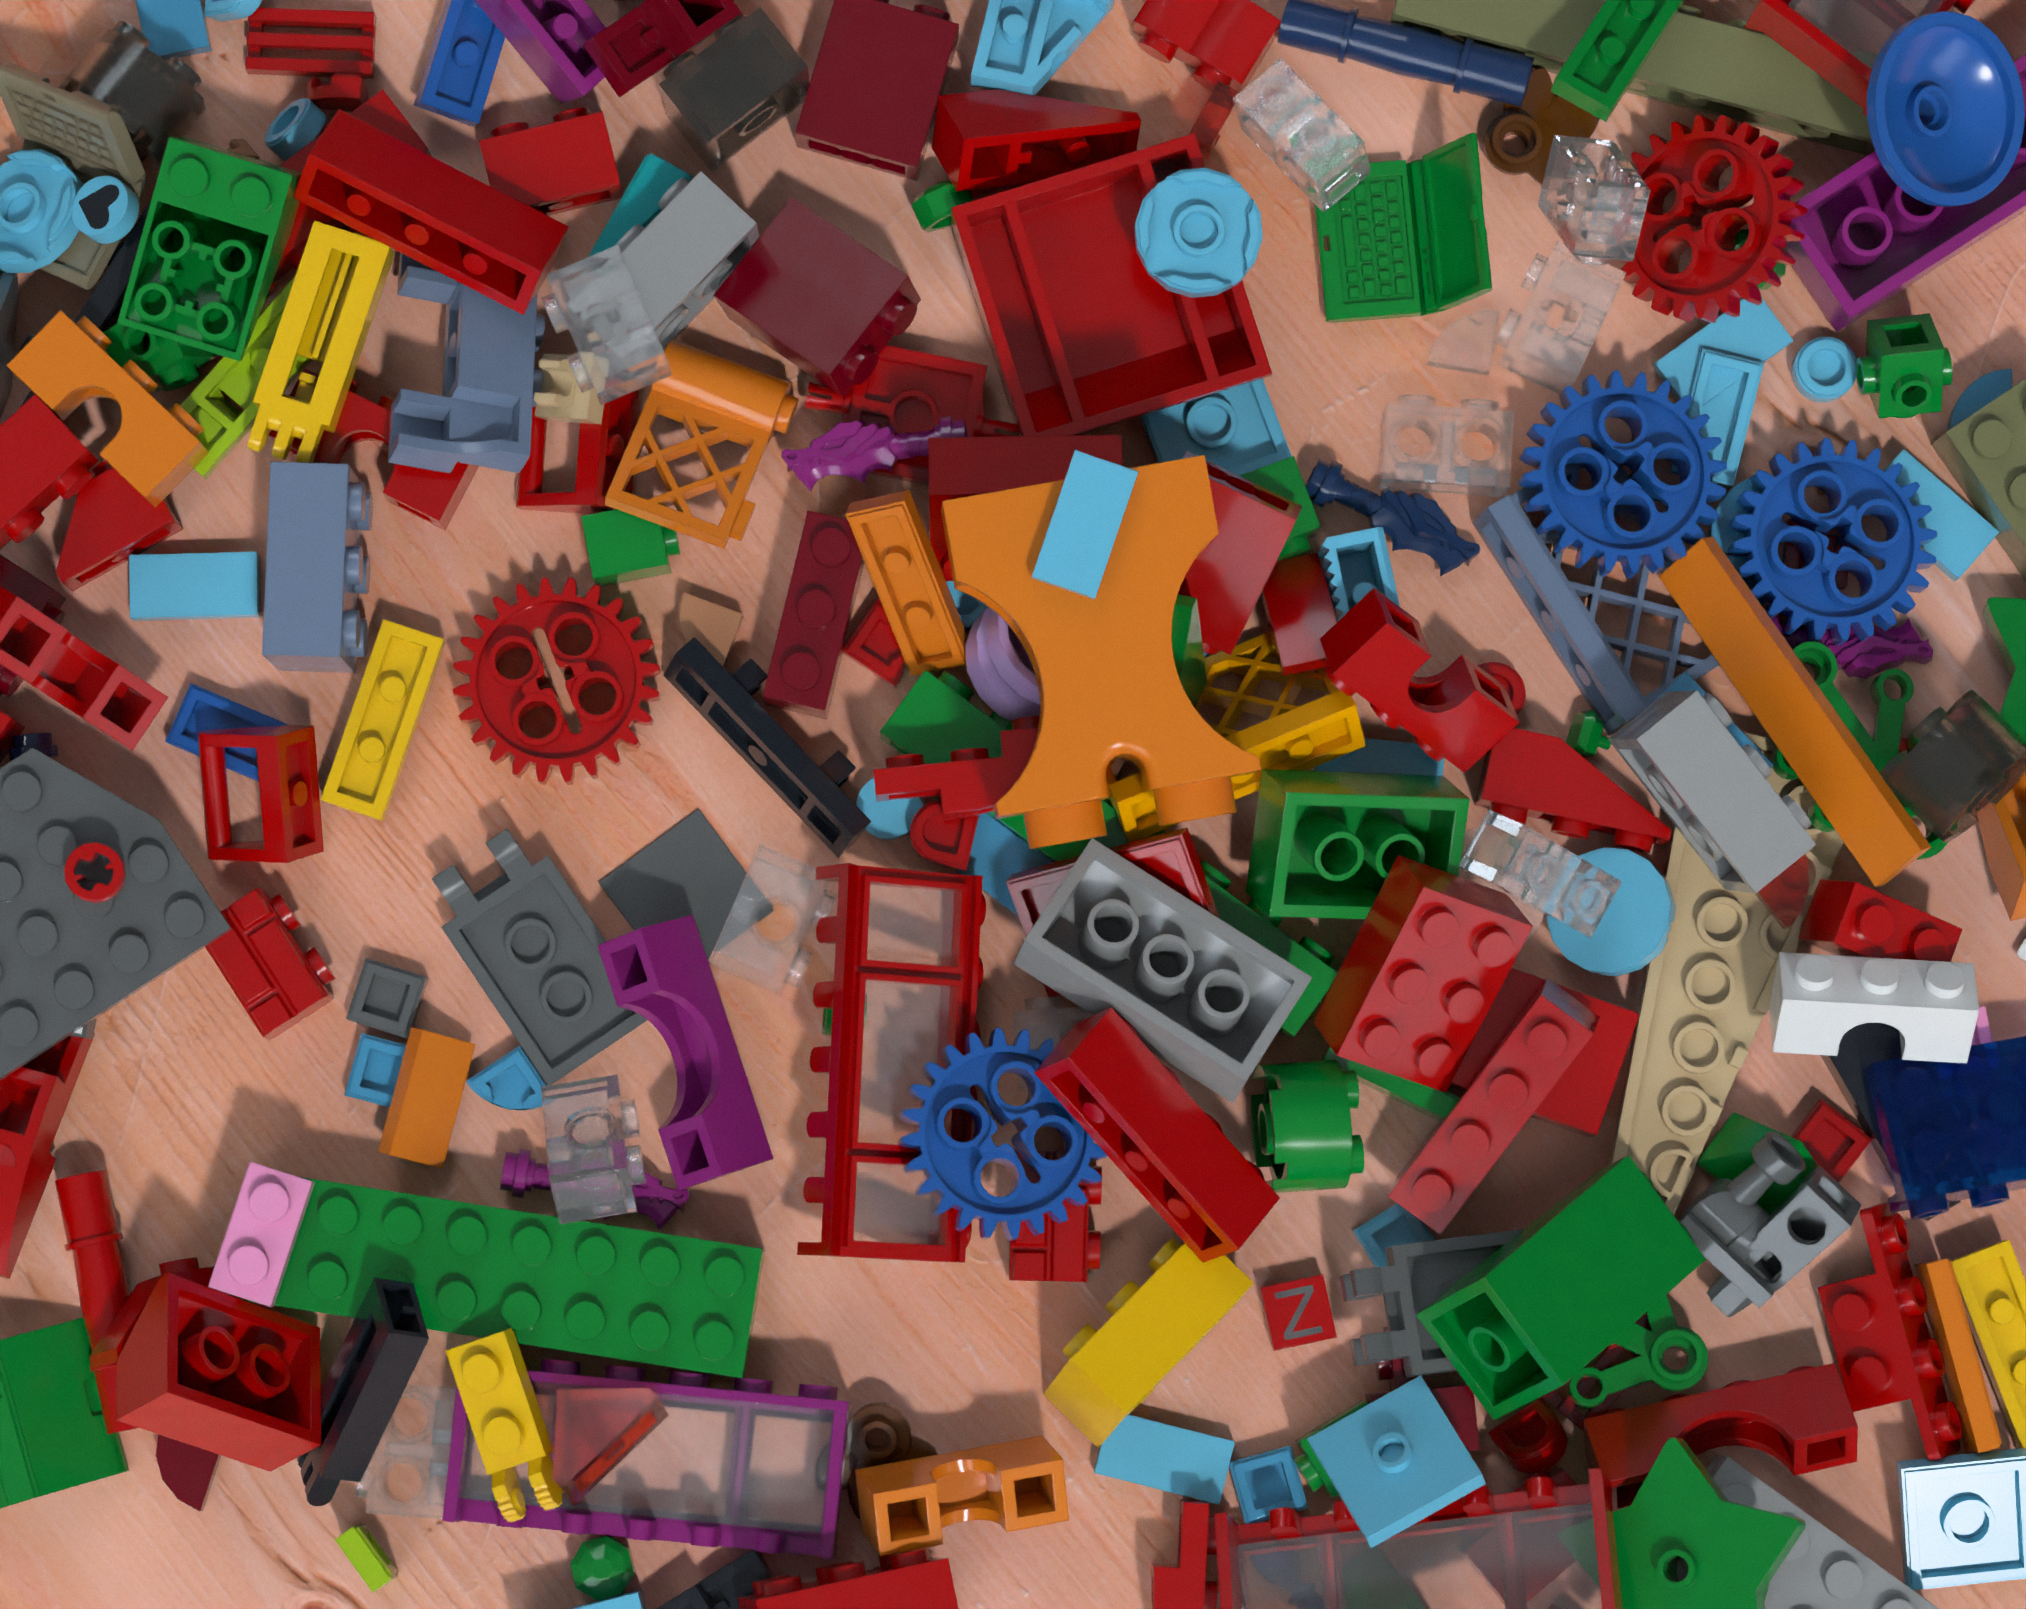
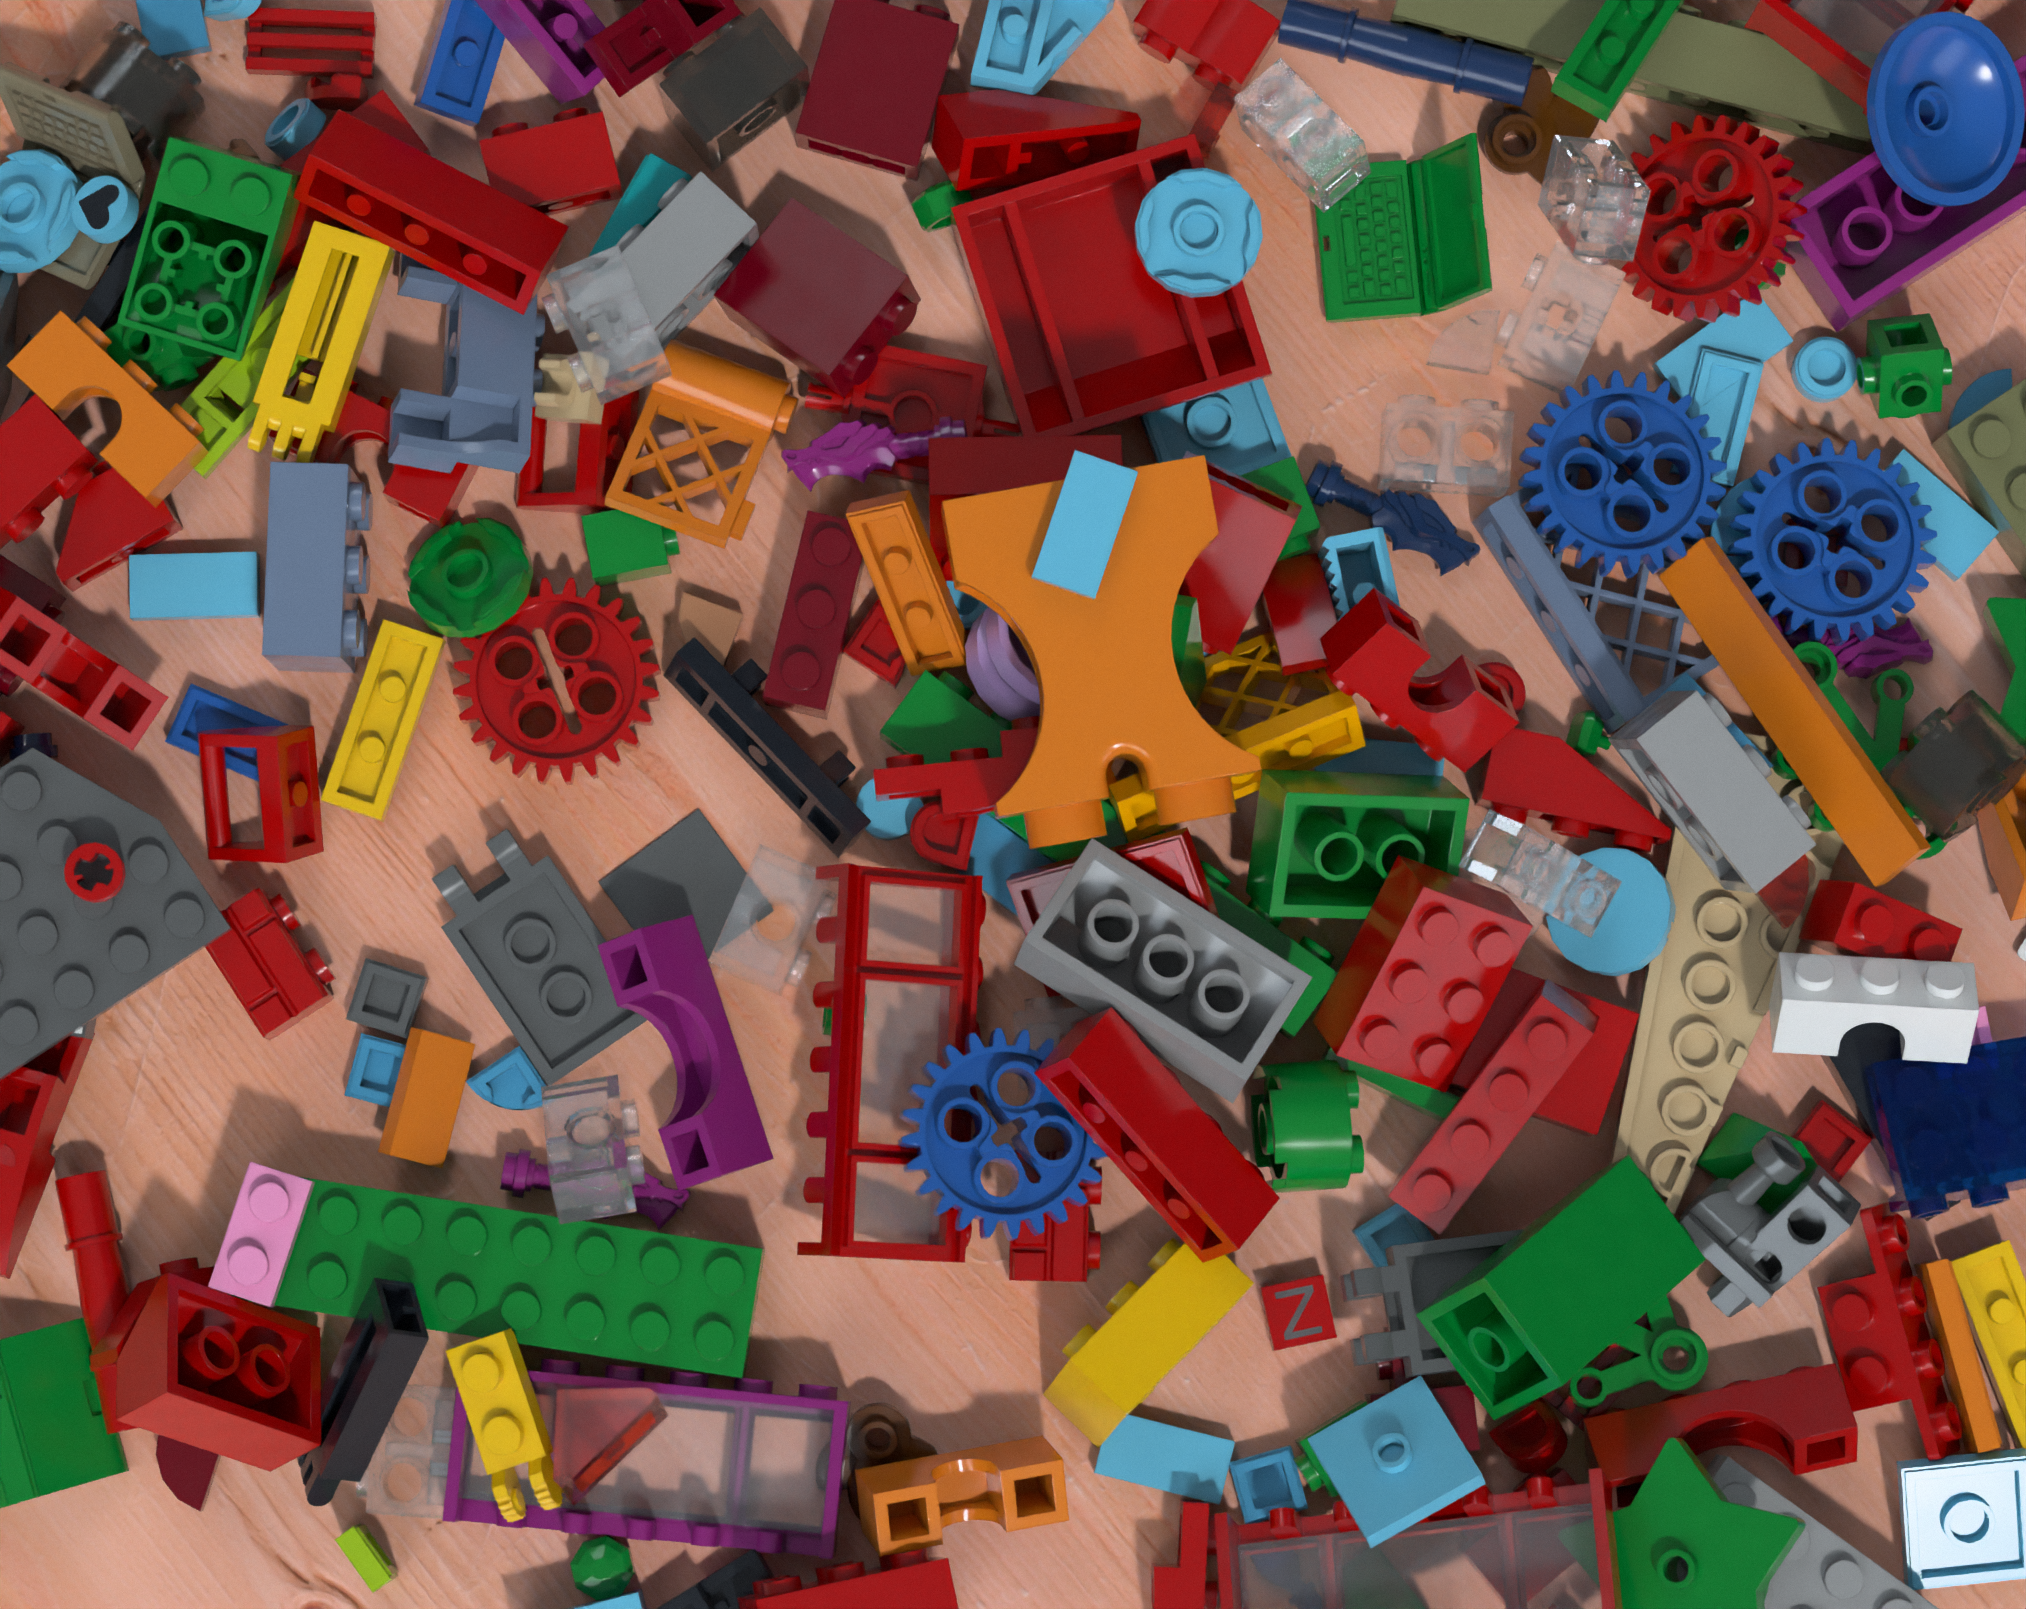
none -> green tile [407,518,534,637]

